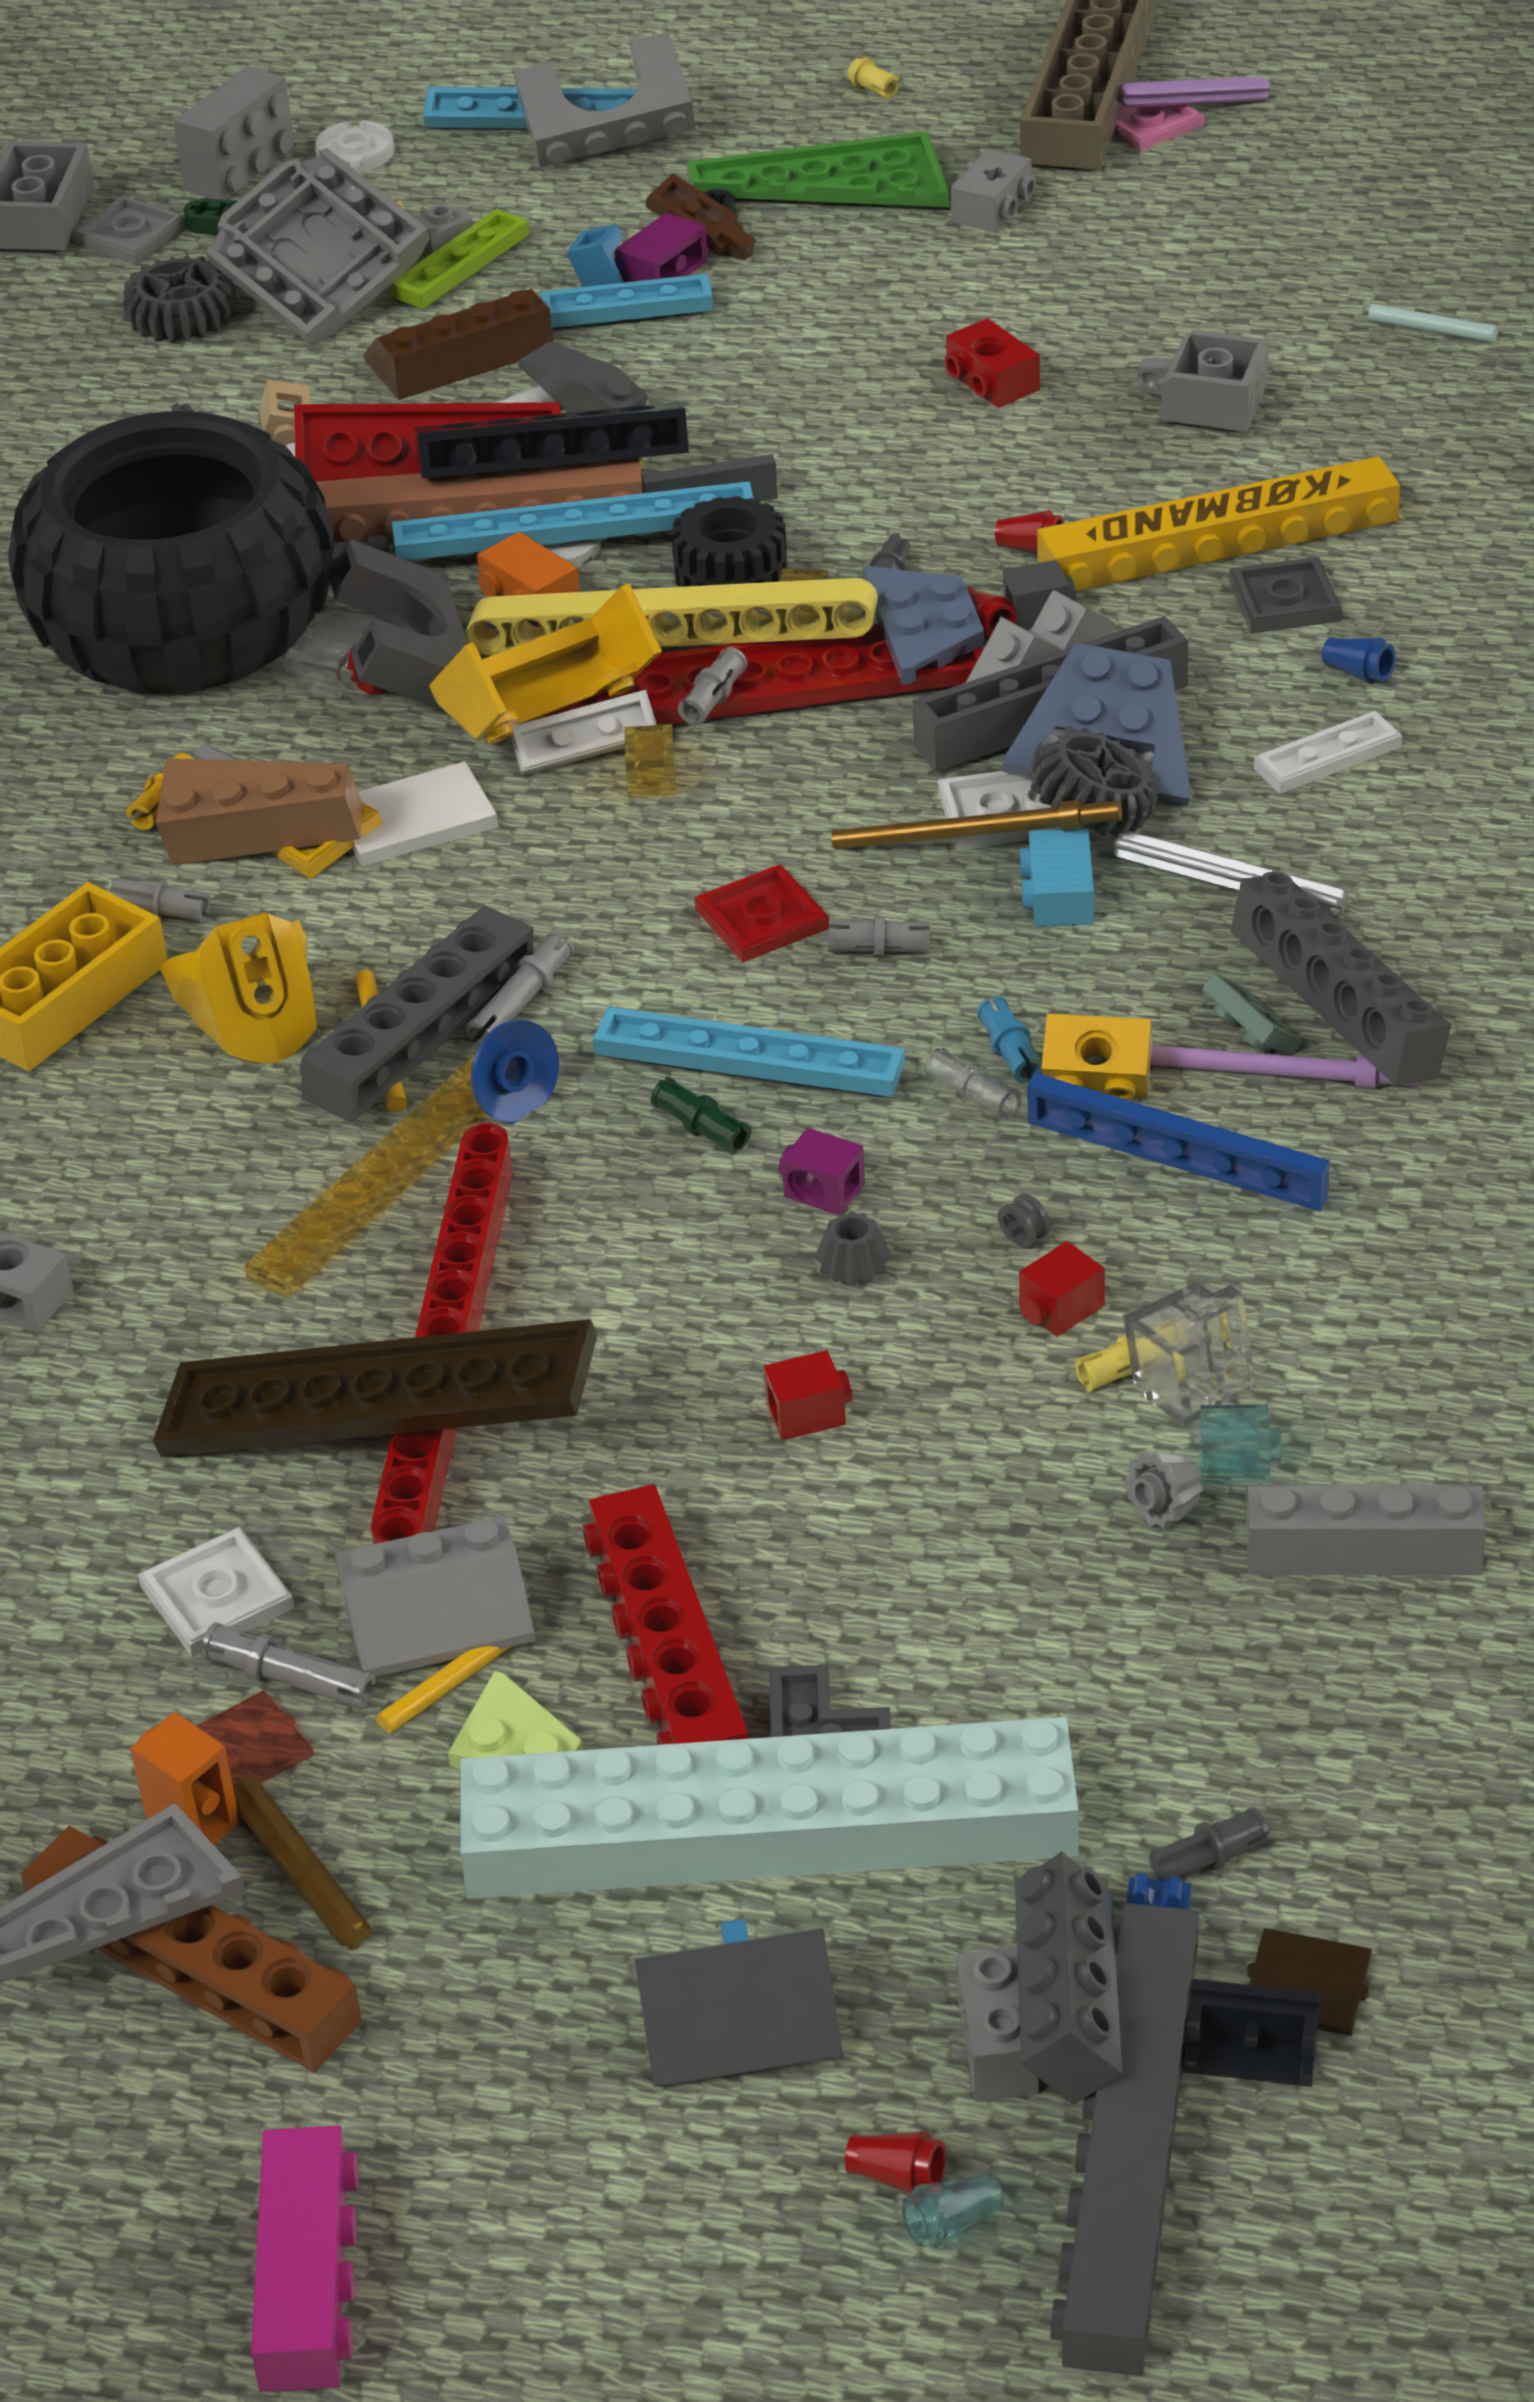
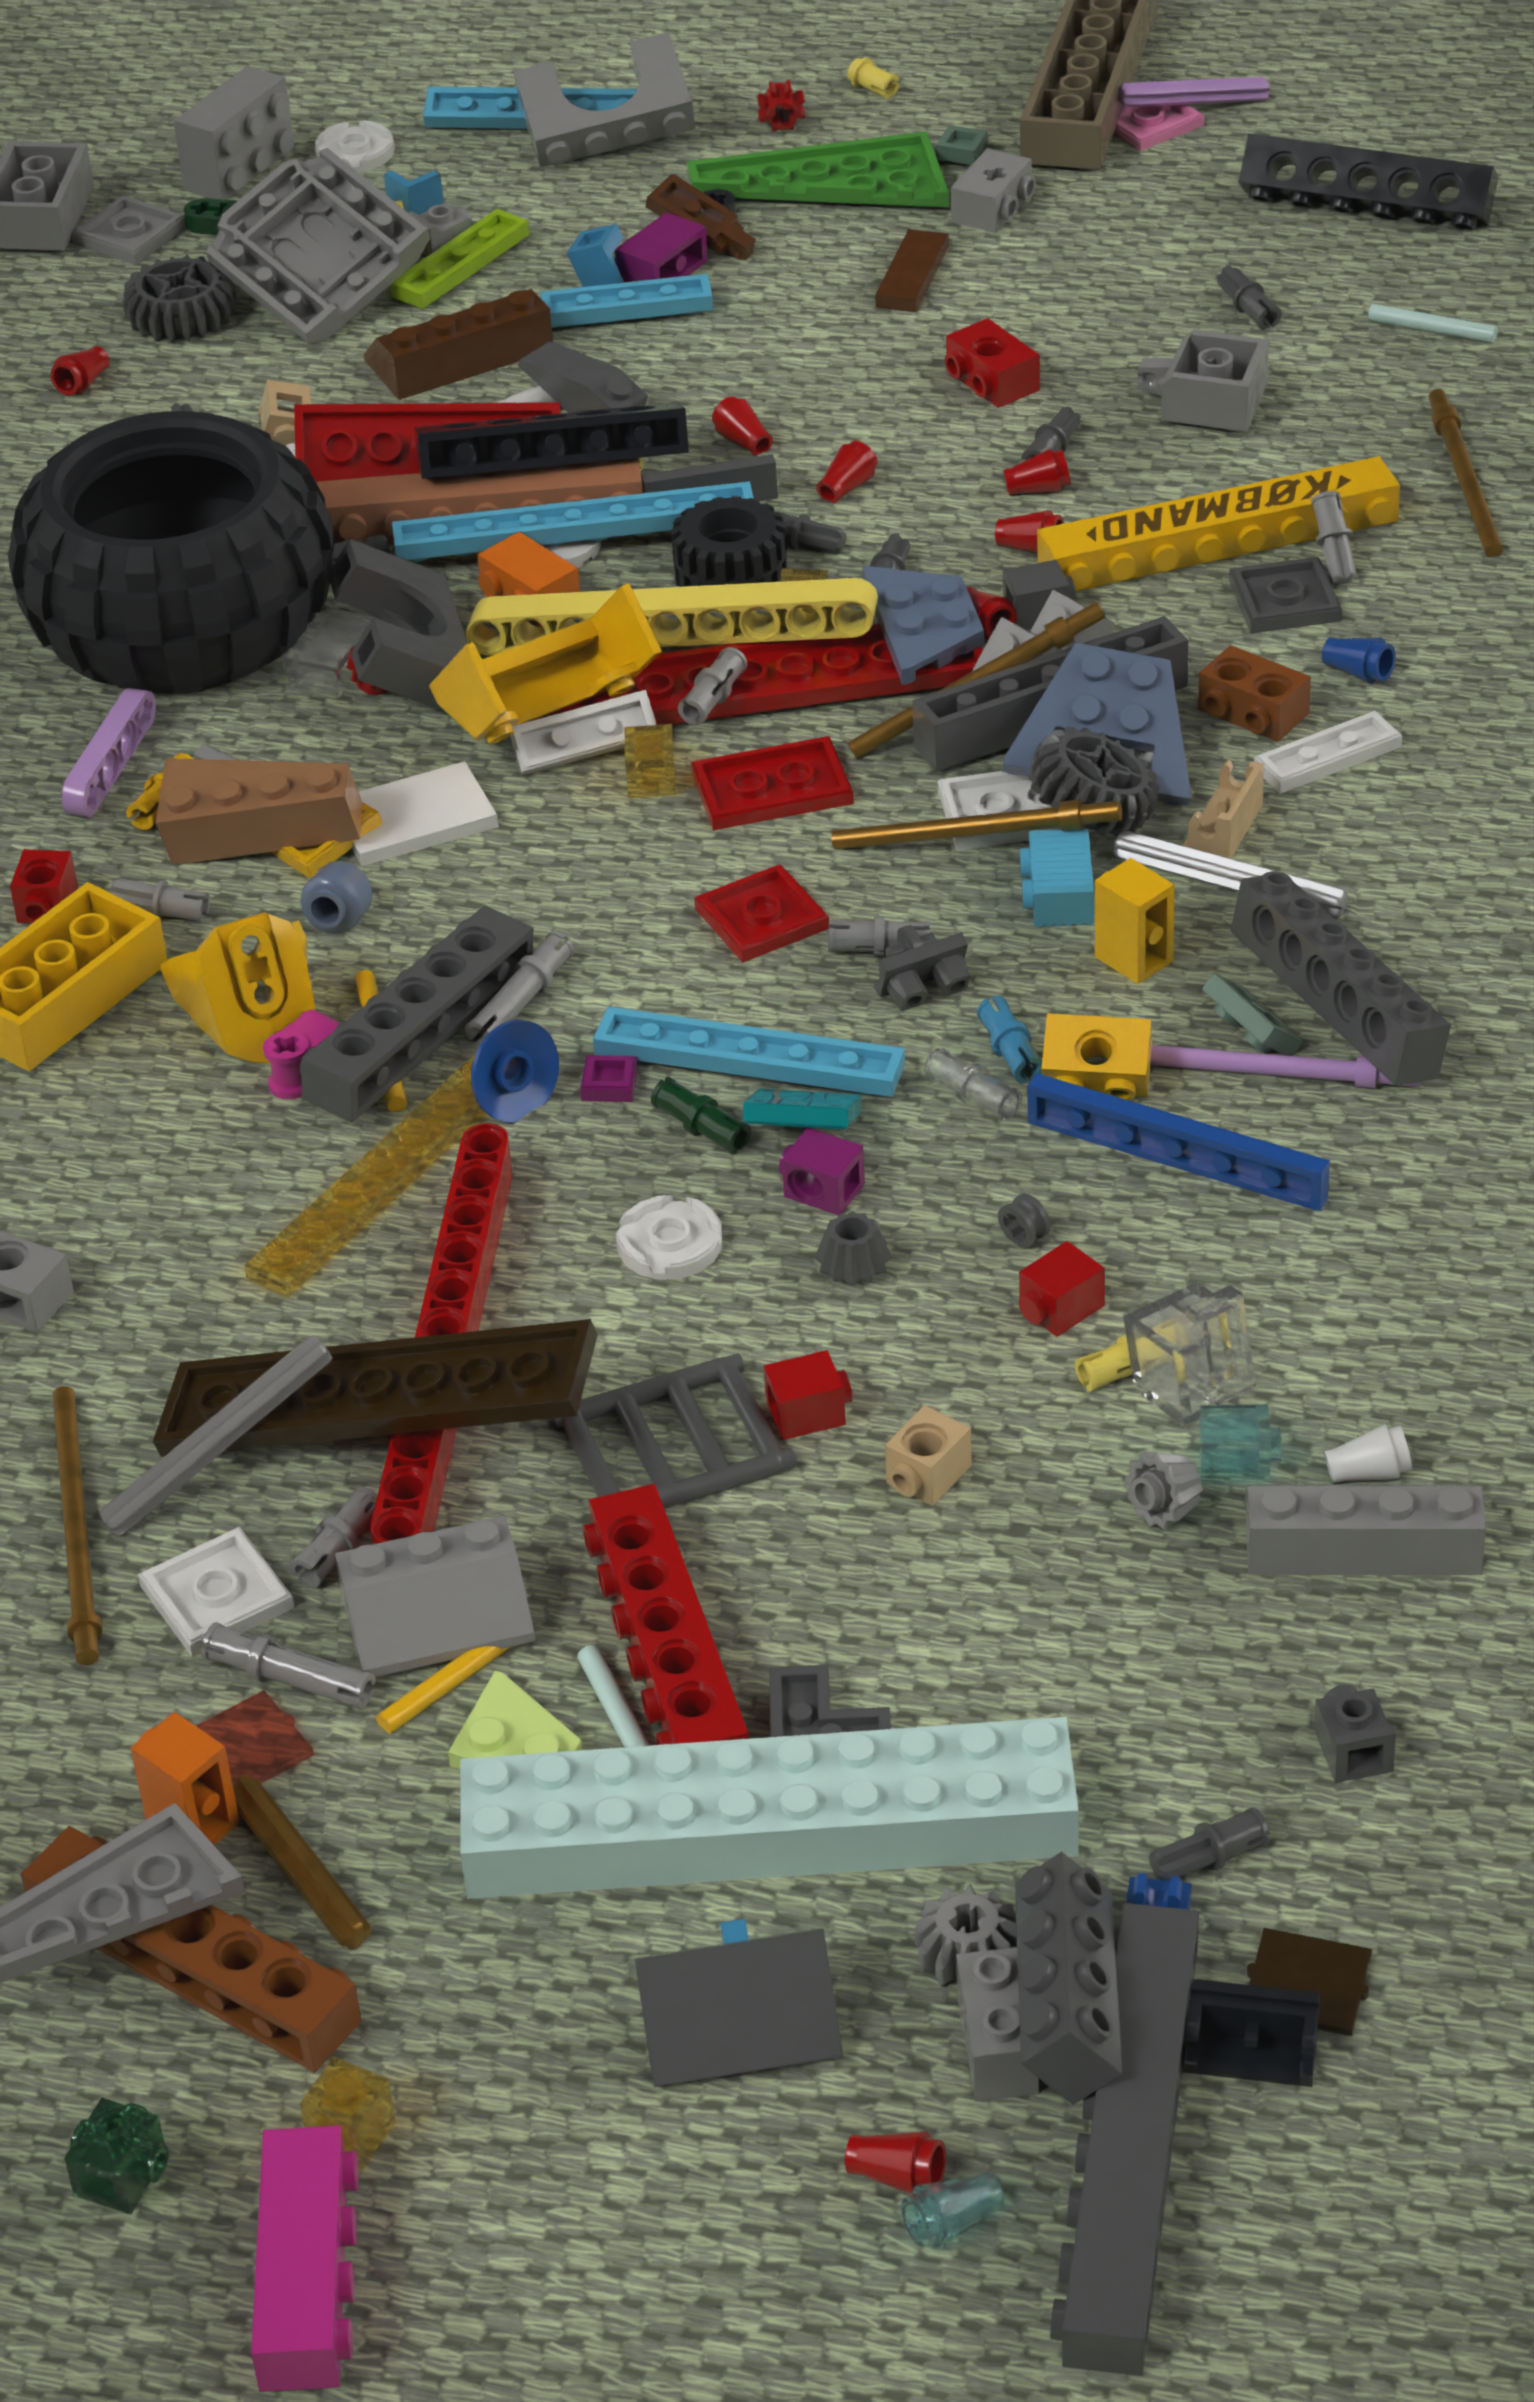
none -> red brick [10,849,78,923]
none -> red cone [50,346,110,395]
none -> pearl gold bar [52,1386,102,1666]
none -> lavender beam [62,688,156,818]
none -> clear green brick [64,2097,169,2215]
none -> light grey axle [99,1336,332,1536]
none -> dark pink piece [263,1010,341,1099]
none -> light grey pin [290,1486,377,1588]
none -> sand blue head [300,861,373,934]
none -> clear yellow brick [300,2056,396,2172]
none -> dark azure panel [384,170,444,215]
none -> dark grey bar [550,1353,797,1509]
none -> light aqua bar [577,1645,650,1747]
none -> magenta tile [580,1055,638,1102]
none -> white tile [616,1195,722,1280]
none -> red tile [691,736,854,831]
none -> red cone [712,396,773,456]
none -> teal tile [743,1089,862,1130]
none -> red gear [757,80,806,131]
none -> dark grey axle [780,513,847,554]
none -> red cone [816,441,878,503]
none -> pearl gold bar [847,601,1106,759]
none -> dark grey hips [873,925,970,1011]
none -> reddish brown tile [875,229,949,312]
none -> tan brick [885,1405,972,1506]
none -> light grey gear [914,1883,1017,1987]
none -> sand green plate [936,125,988,165]
none -> red cone [1003,448,1071,496]
none -> dark grey axle [1021,406,1080,461]
none -> yellow brick [1095,858,1175,984]
none -> tan hinge [1183,760,1264,858]
none -> dark orange brick [1198,645,1311,742]
none -> dark grey axle [1217,265,1282,330]
none -> black brick [1239,133,1498,230]
none -> light grey axle [1311,491,1356,584]
none -> dark grey brick [1314,1685,1396,1783]
none -> white cone [1324,1424,1412,1484]
none -> pearl gold bar [1428,389,1503,557]

